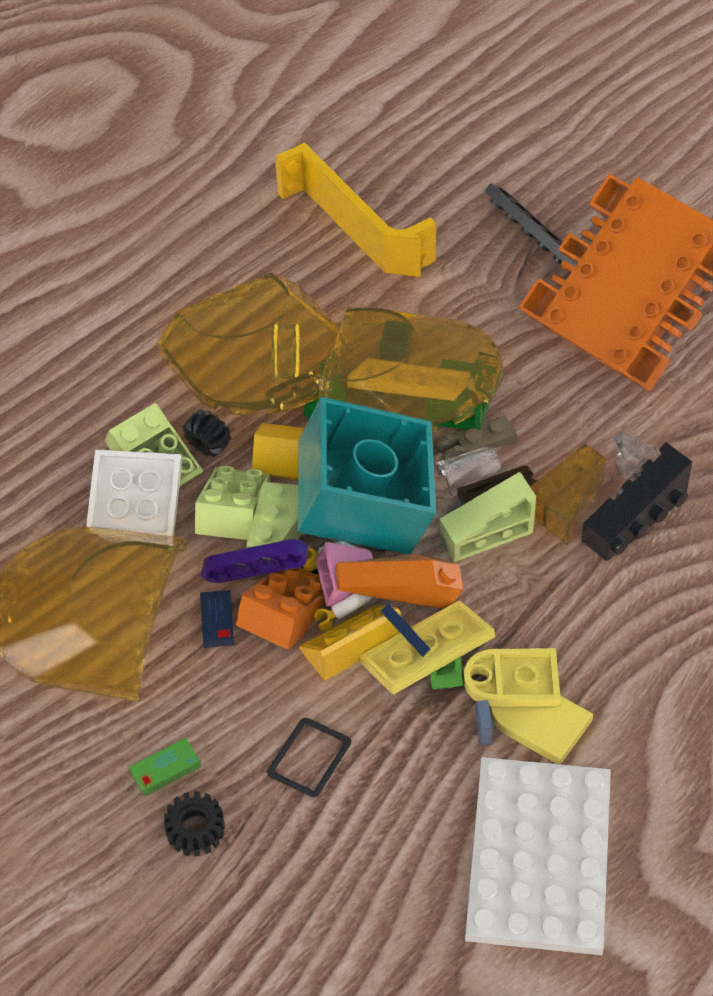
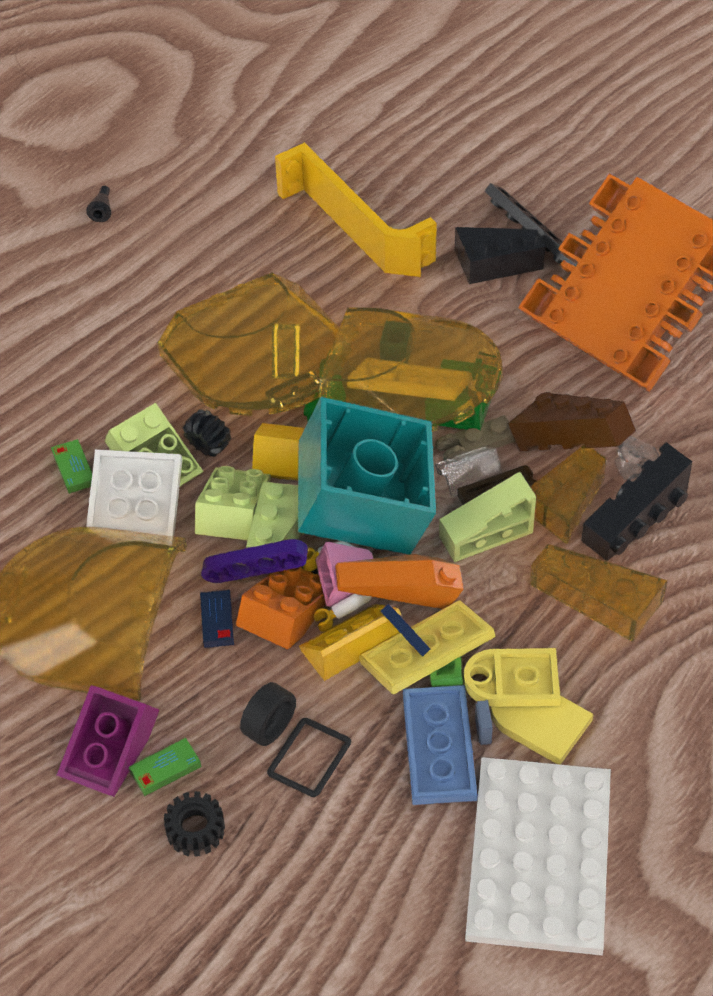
none -> bright green tile [51,439,92,494]
none -> magenta slope [57,685,159,797]
none -> black cone [86,186,111,222]
none -> black tyre [240,682,296,746]
none -> medium blue plate [402,685,478,805]
none -> black wedge [454,227,545,284]
none -> reddish brown wedge [508,392,636,451]
none -> clear yellow wedge [530,544,668,642]

